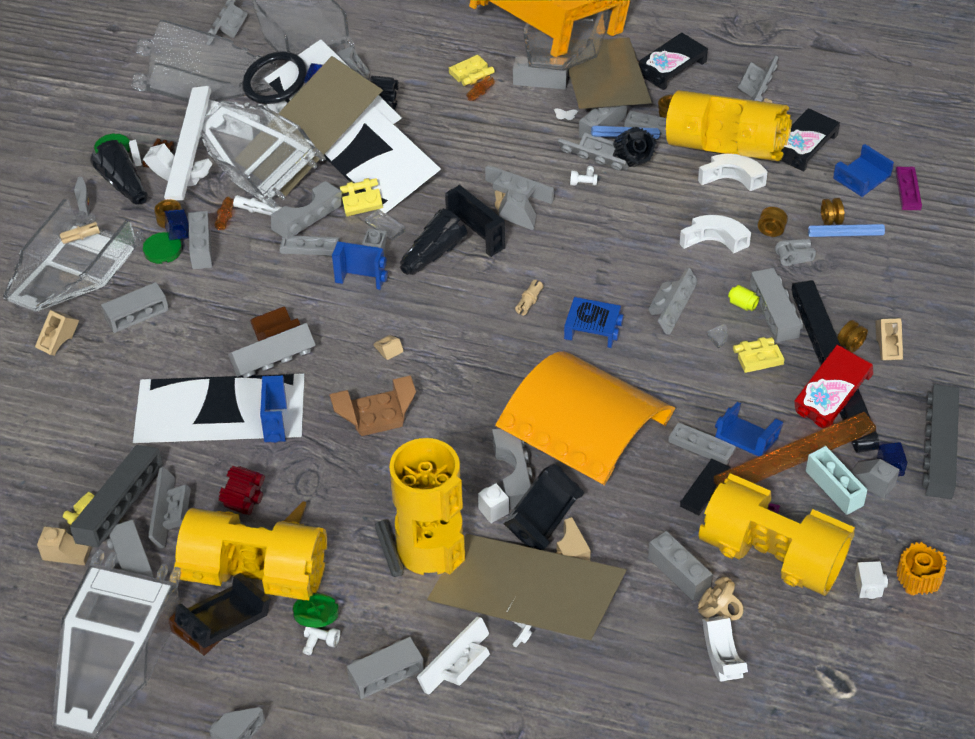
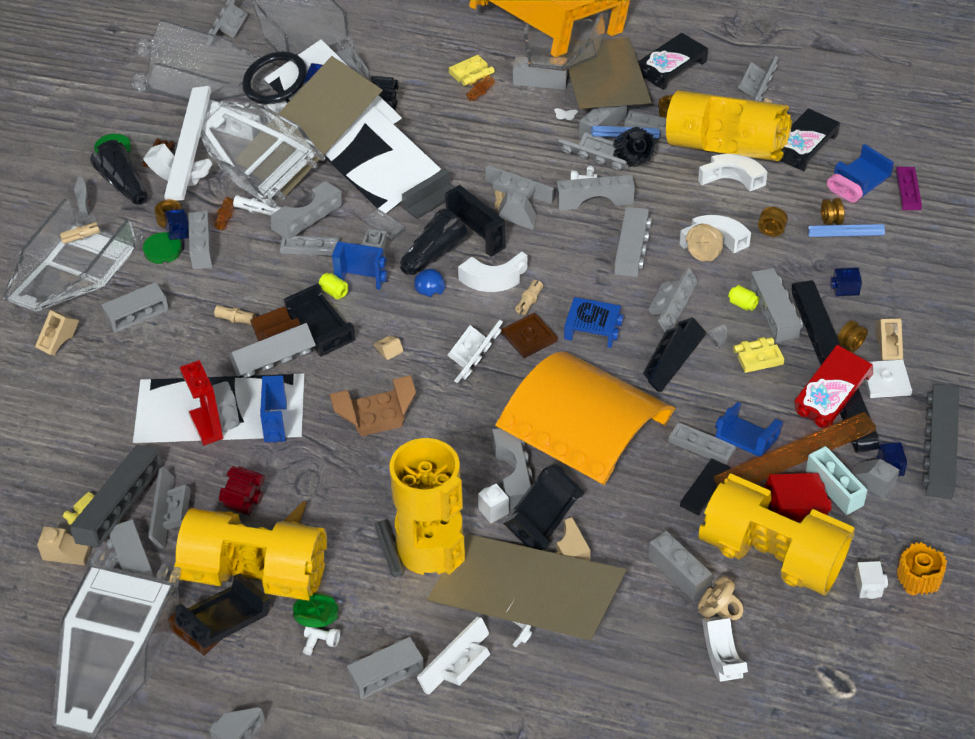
white tile [129,140,142,167] -> none
light yellow plate [340,178,383,217] -> none
light grey piece [775,239,816,266] -> none
none -> red panel [180,360,223,446]
none -> light grey brick [212,381,240,431]
none -> tan pin [214,305,256,326]
none -> black panel [284,283,356,357]
none -> neon yellow brick [319,273,348,299]
none -> dark grey panel [402,169,455,219]
none -> blue hair [414,269,446,297]
none -> white bracket [447,320,503,383]
none -> white arch [458,252,528,292]
none -> reddish brown tile [501,312,557,358]
none -> light grey arch [556,175,635,210]
none -> light grey brick [615,207,652,277]
none -> black wedge [643,317,706,392]
none -> tan tile [686,223,723,262]
none -> red brick [764,473,832,522]
none -> bright pink plate [827,174,863,203]
none -> clear blue brick [830,267,862,297]
none -> white plate [865,360,912,398]

